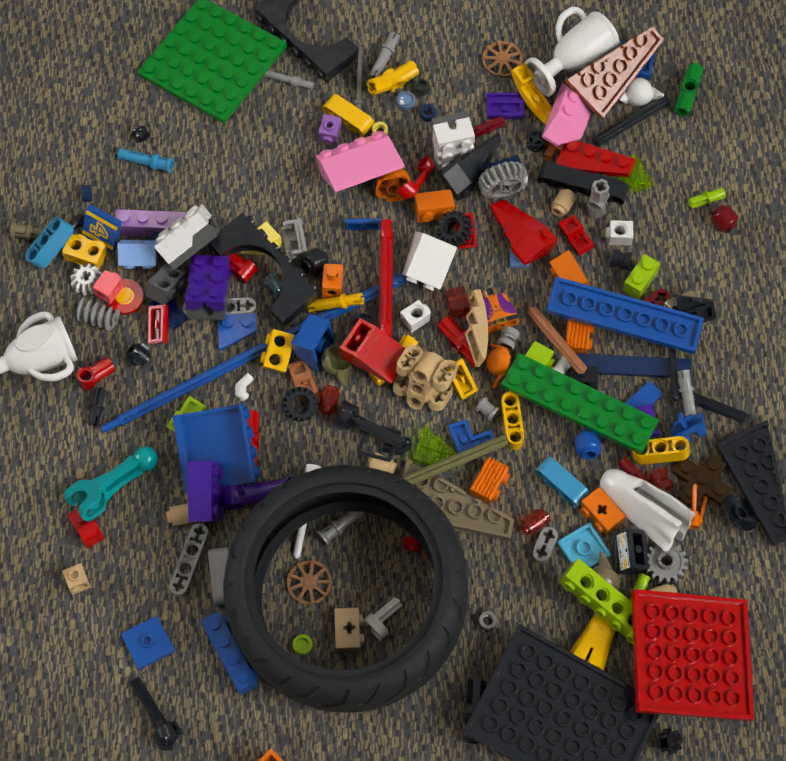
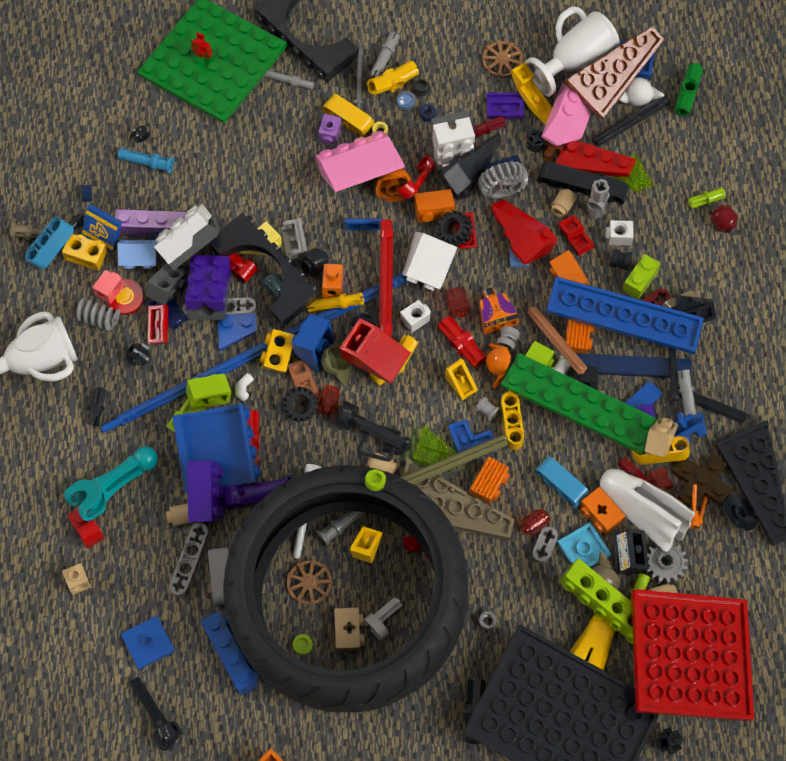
white gear [70,263,102,296] -> none
red piece [77,357,116,390] -> none
tan piece [393,345,458,411] -> none
tan slope [465,289,488,367] -> none
blue head [574,430,601,460] -> none
none -> lime brick [186,373,231,410]
none -> red plate [191,32,213,59]
none -> yellow slope [350,526,383,563]
none -> lime tile [365,469,386,491]
none -> tan slope [645,418,678,457]

